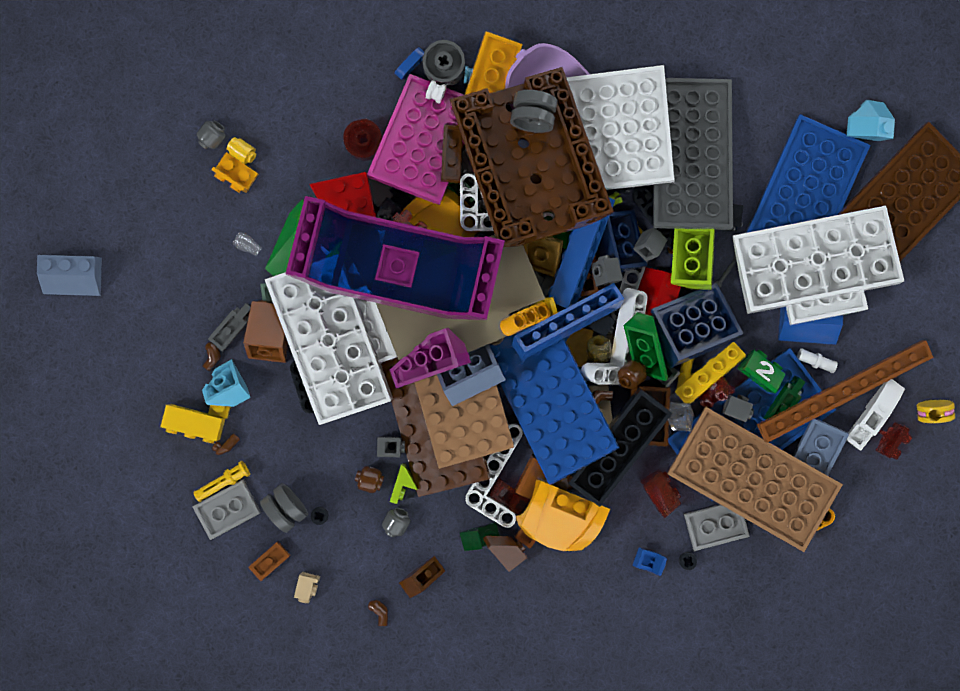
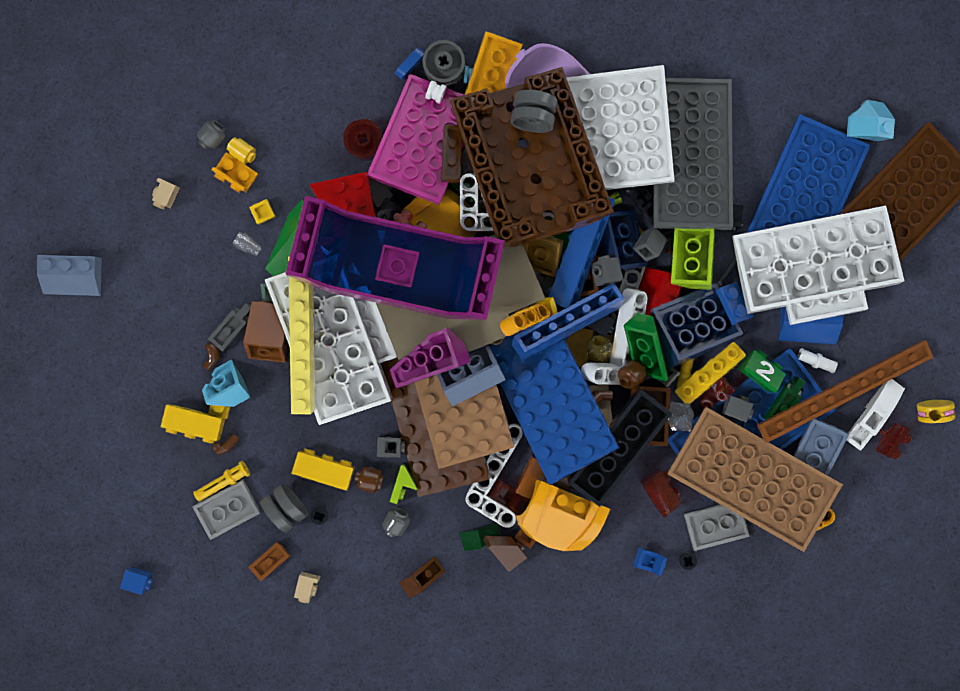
reddish brown arm [368,600,388,626] -> none
none -> blue brick [120,567,153,595]
none -> tan brick [152,178,180,210]
none -> yellow plate [249,199,276,225]
none -> light yellow brick [288,256,315,414]
none -> yellow brick [291,448,355,491]
none -> blue bracket [716,282,753,325]

